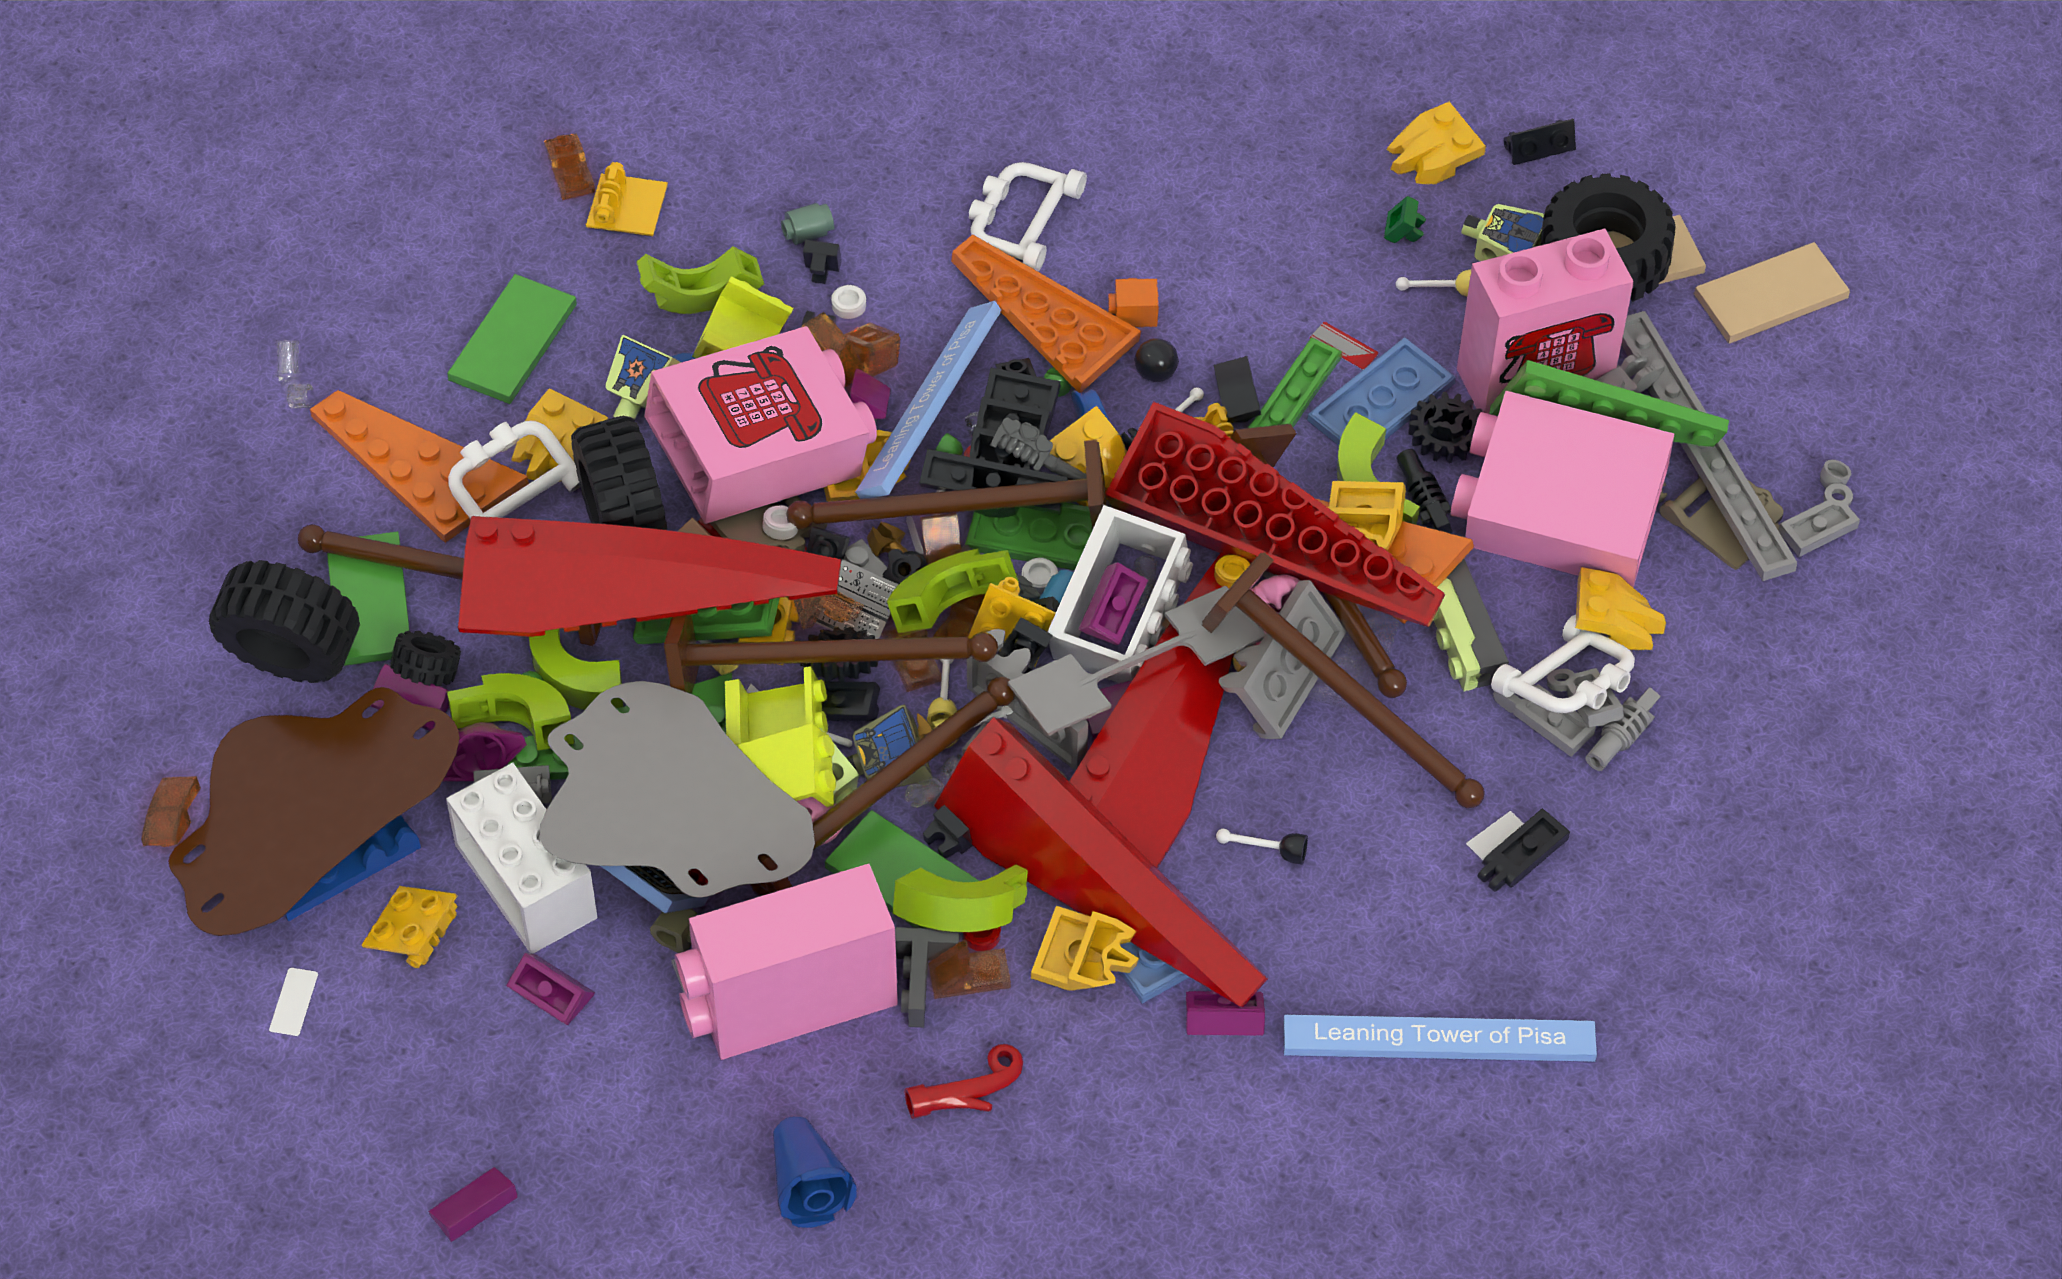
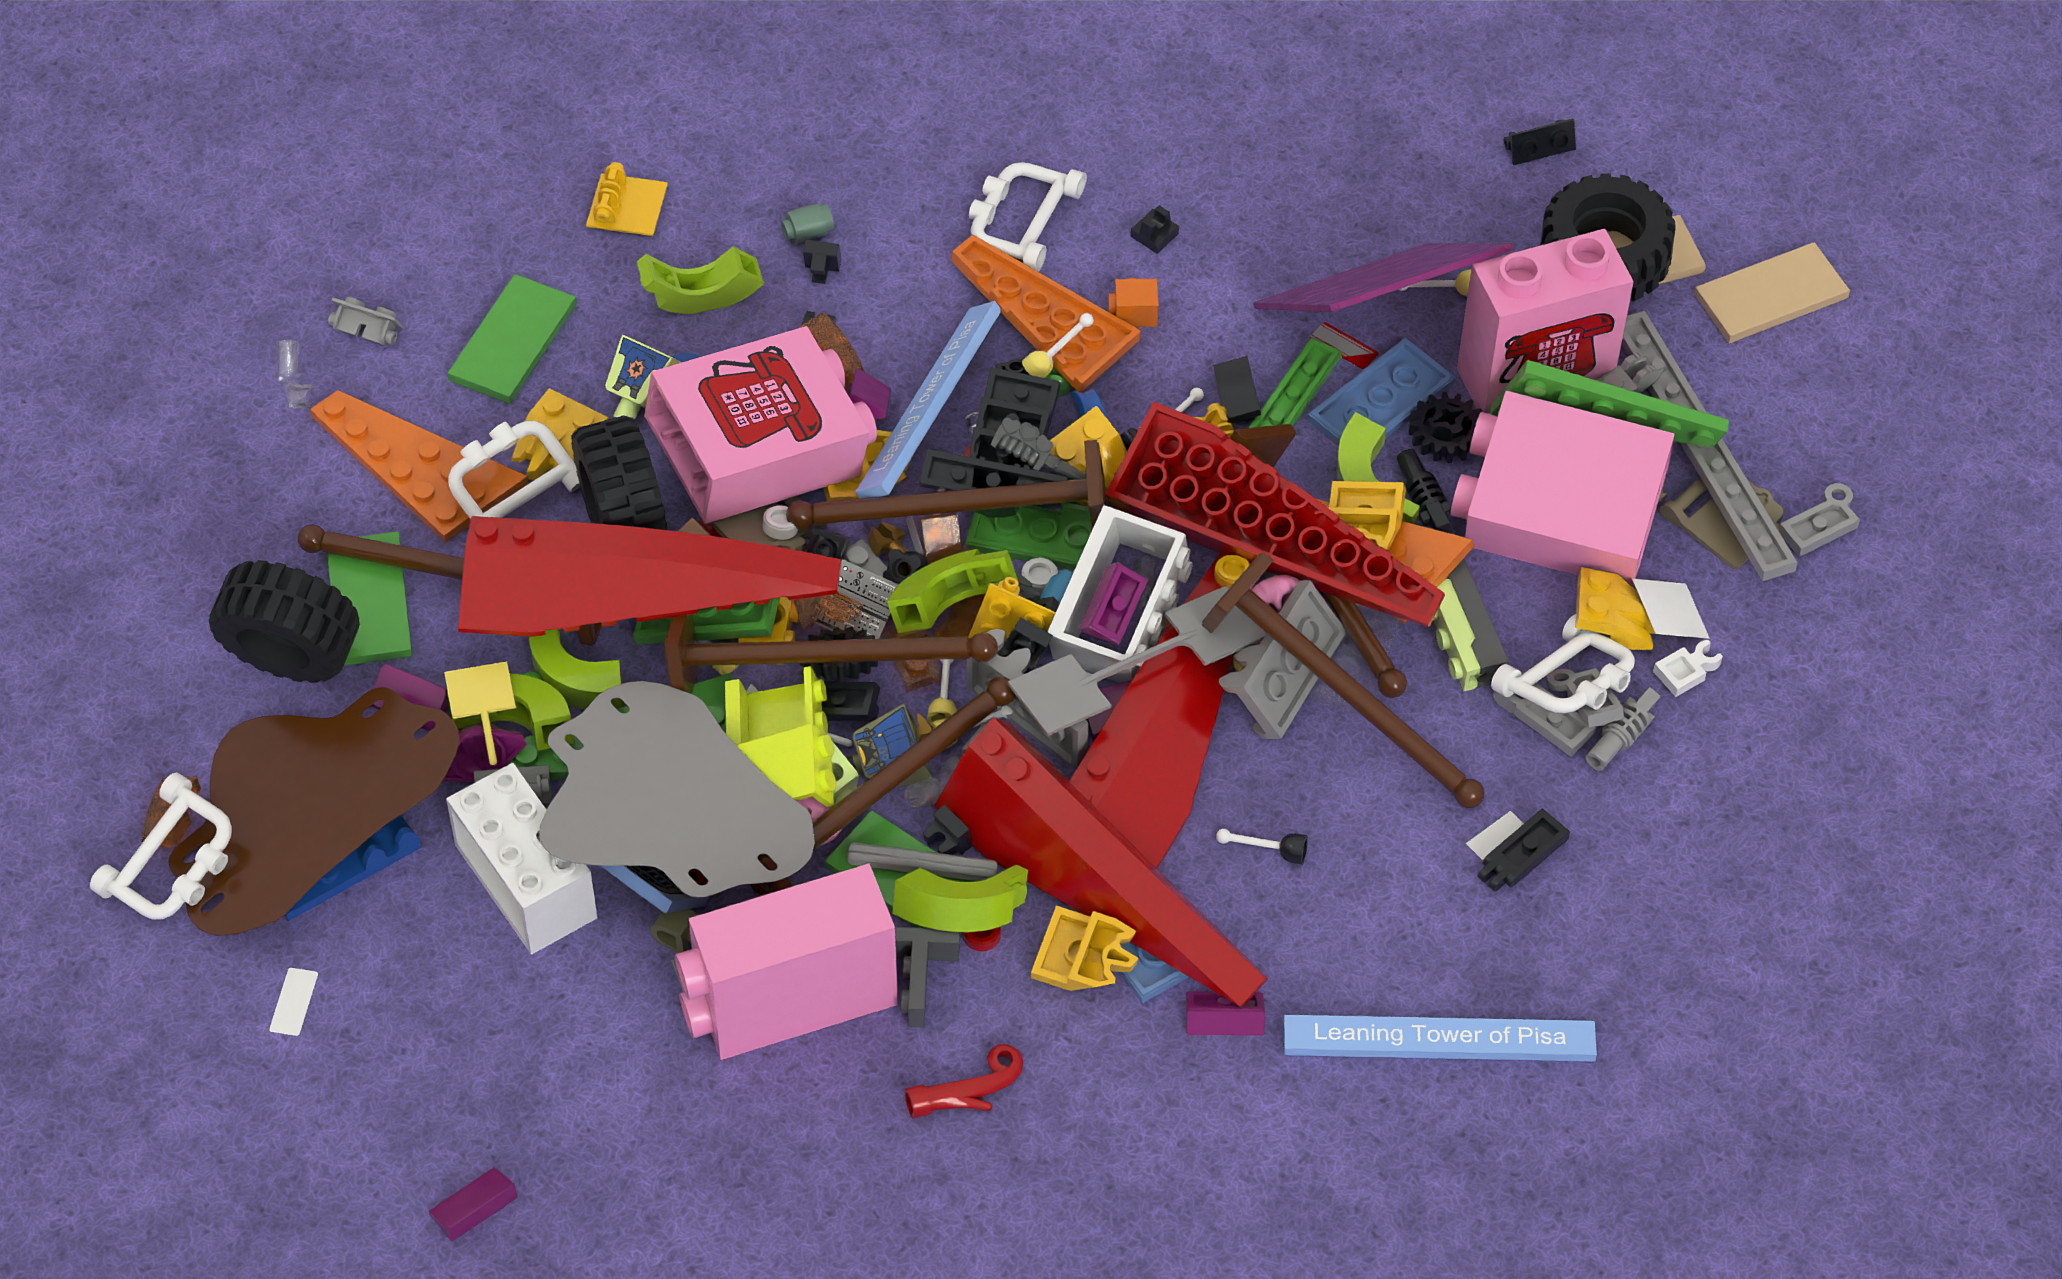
yellow hinge [361,886,457,968] -> none
black tyre [390,631,461,686] -> none
magenta slope [506,952,595,1025] -> none
clear orange slope [544,133,595,200] -> none
neon yellow panel [692,276,793,358] -> none
blue cone [773,1117,857,1228] -> none
white tile [831,285,866,319] -> none
clear orange slope [840,322,901,377] -> none
clear orange slope [928,940,1011,999] -> none
bright green hinge [935,433,963,455] -> none
black piece [1134,338,1179,382] -> none
green tile [1384,196,1426,243] -> none
yellow plate [1387,101,1486,184] -> none
torso [1462,204,1544,261] -> none
light grey hinge [1820,460,1851,489] -> none
none -> white bar [90,772,232,920]
none -> light grey hinge [328,296,405,346]
none -> light yellow piece [444,661,516,765]
none -> light grey axle [847,842,998,881]
none -> hinge [1022,313,1094,378]
none -> black tile [1131,205,1179,254]
none -> magenta piece [1253,243,1514,312]
none -> white sticker [1632,578,1710,639]
none -> white plate [1653,640,1723,697]

